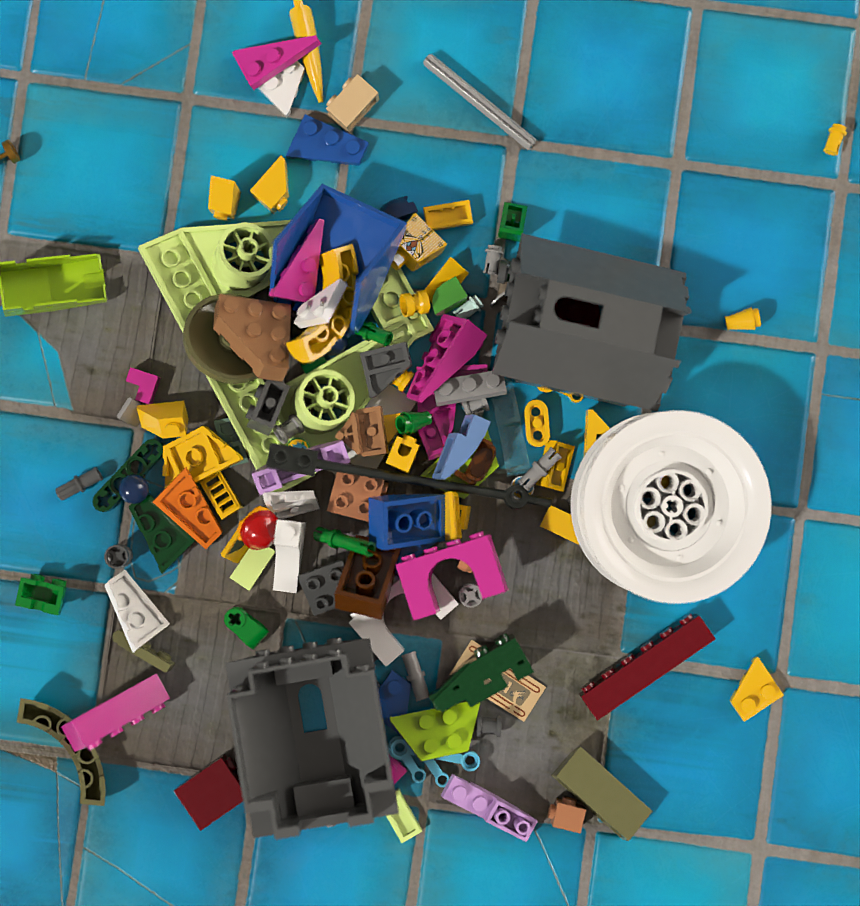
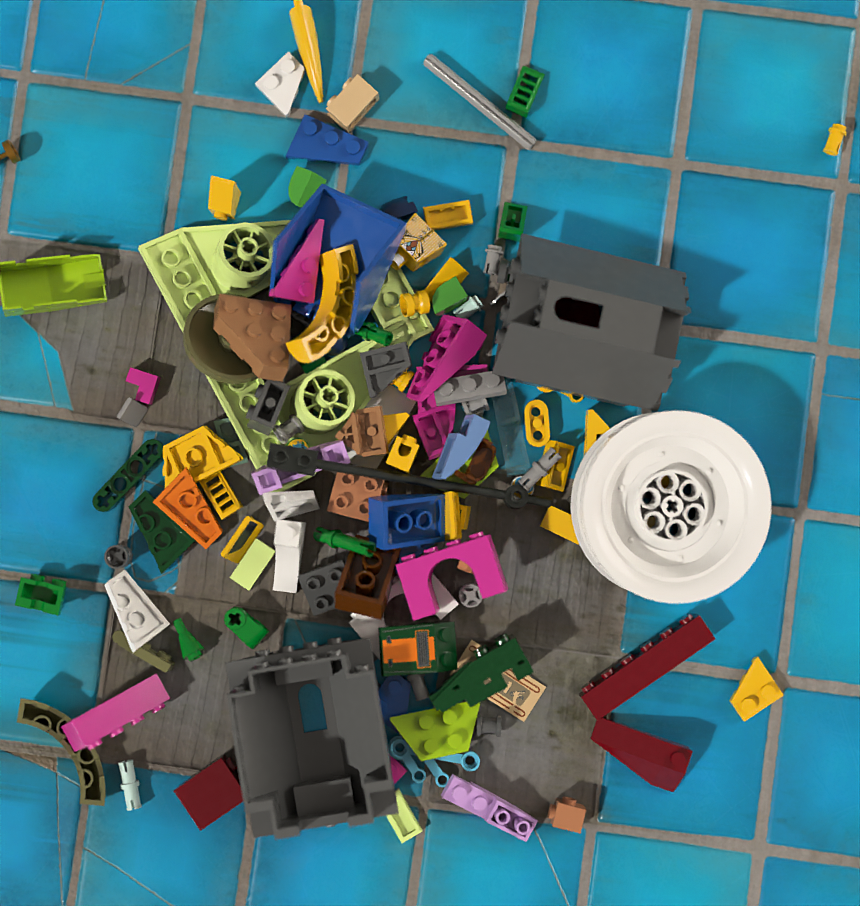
dark grey axle [55,467,103,500] -> none
dark blue piece [119,474,149,504] -> none
yellow slope [137,400,189,439] -> none
dark pink wing [232,35,321,90] -> none
red hair [237,506,278,550] -> none
yellow slope [250,156,289,214] -> none
white wing [294,279,348,329] -> none
green cone [395,411,432,435] -> none
olive brick [551,746,652,841] -> none
yellow cone [725,307,761,330] -> none
none -> light aqua pin [118,759,142,811]
none -> green cone [173,618,205,662]
none -> bright green brick [288,166,327,207]
none -> dark green slope [378,621,458,676]
none -> green slope [505,66,545,118]
none -> dark red wedge [590,717,693,793]

